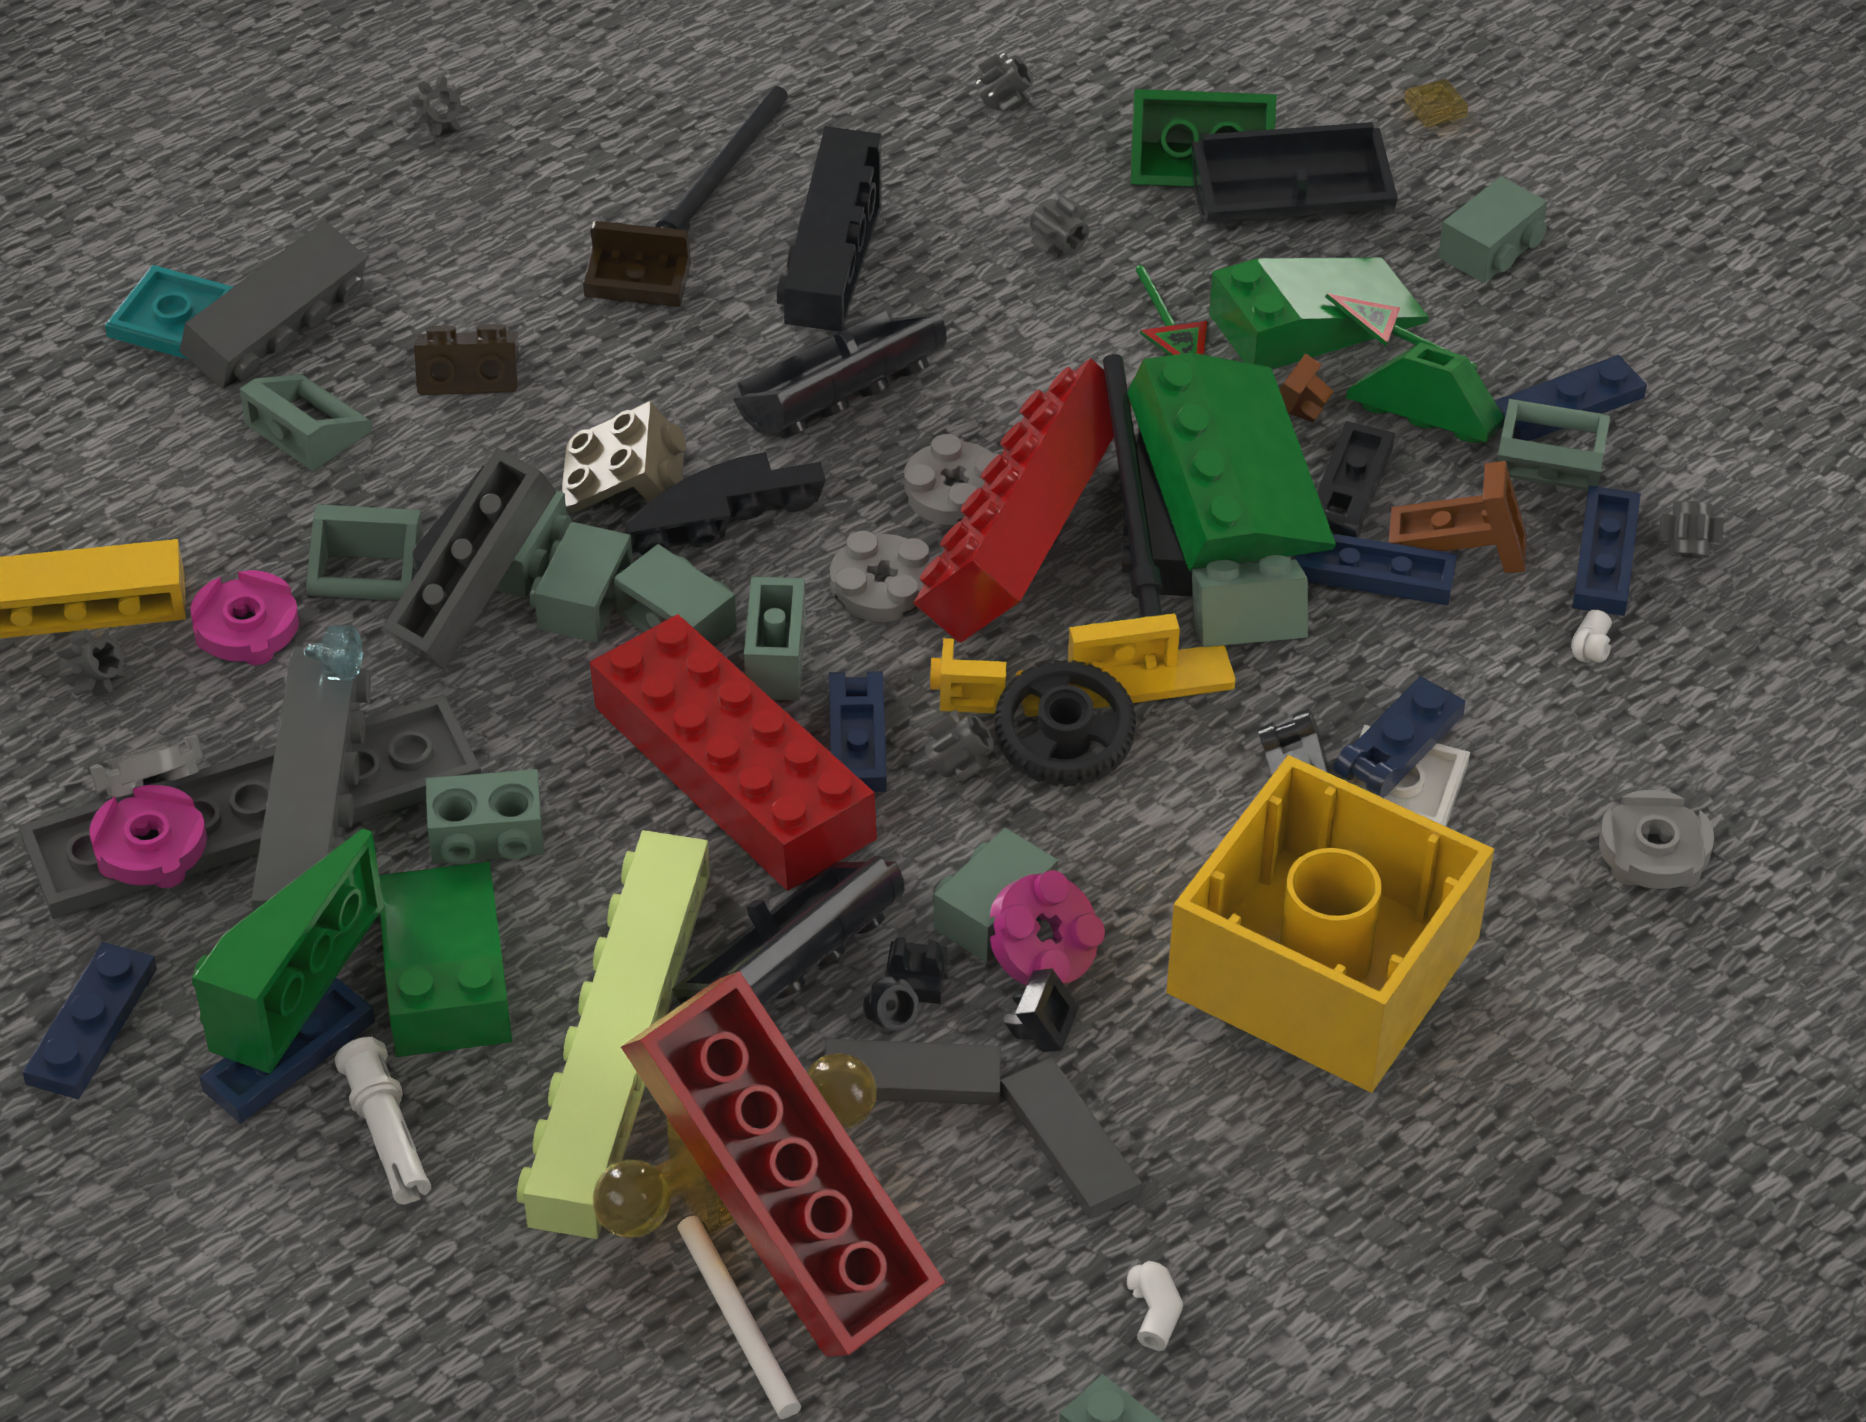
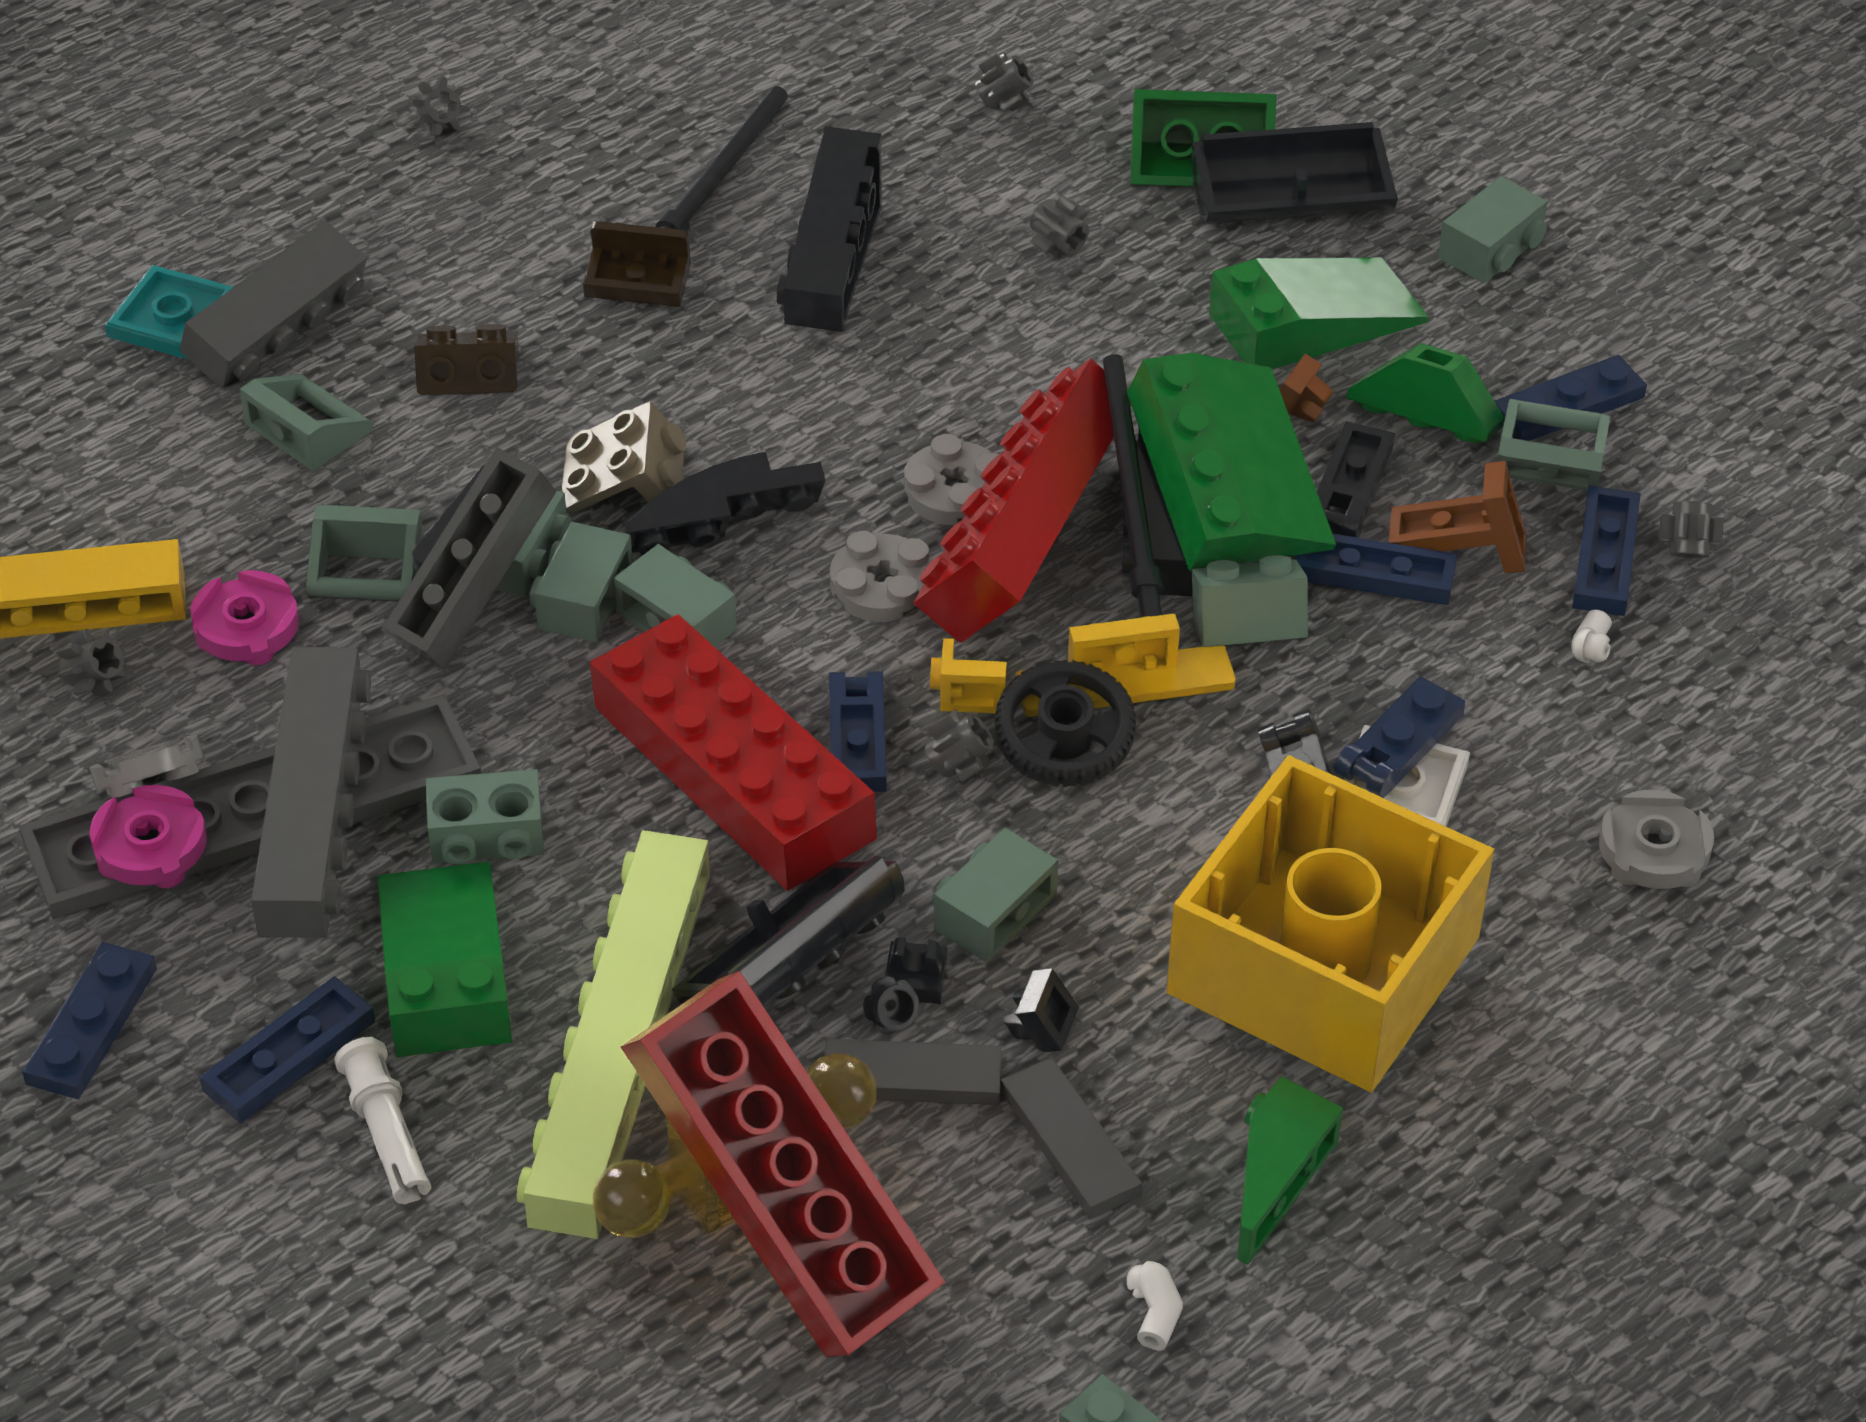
green slope [192,828,384,1074] -> none
clear light blue tile [303,625,363,680] -> none
white bar [678,1216,801,1419] -> none
black container [733,310,947,439] -> none
sand green brick [744,577,806,700] -> none
dark pink plate [990,870,1105,985] -> none
piece [1136,265,1207,355] -> none
piece [1325,293,1478,370] -> none
clear yellow tile [1404,79,1468,128] -> none
none -> green slope [1237,1076,1343,1265]

